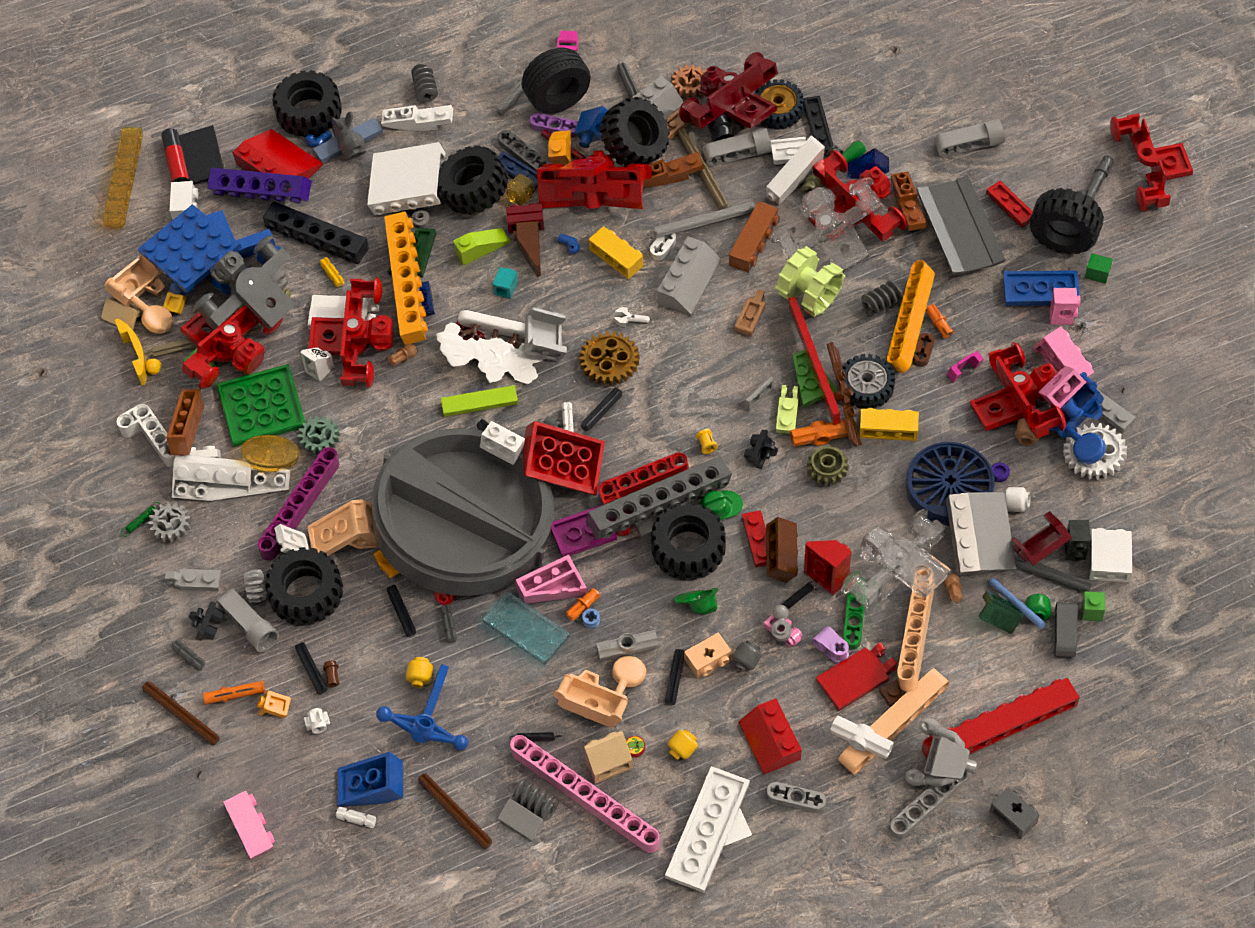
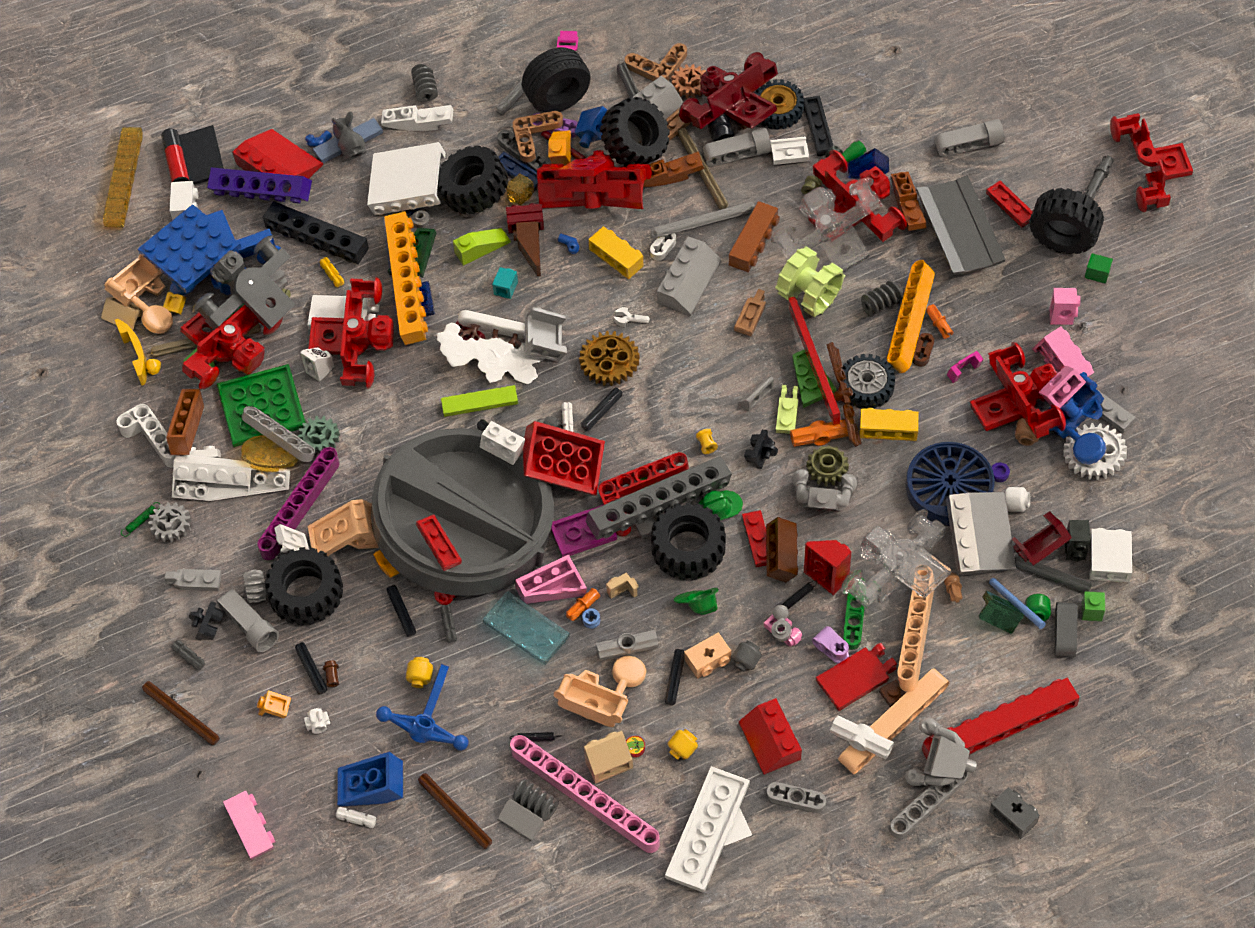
orange pin [203,680,266,705] -> none
black tyre [272,70,342,138] -> none
medium nougat axle [388,344,417,366] -> none
white slope [766,136,825,205] -> none
blue plate [1003,271,1080,306] -> none
none -> light grey beam [242,406,315,462]
none -> red tile [416,514,462,571]
none -> medium nougat beam [513,111,563,162]
none -> tan bracket [606,572,638,599]
none -> medium nougat beam [625,43,687,81]
none -> light grey torso [792,469,857,511]

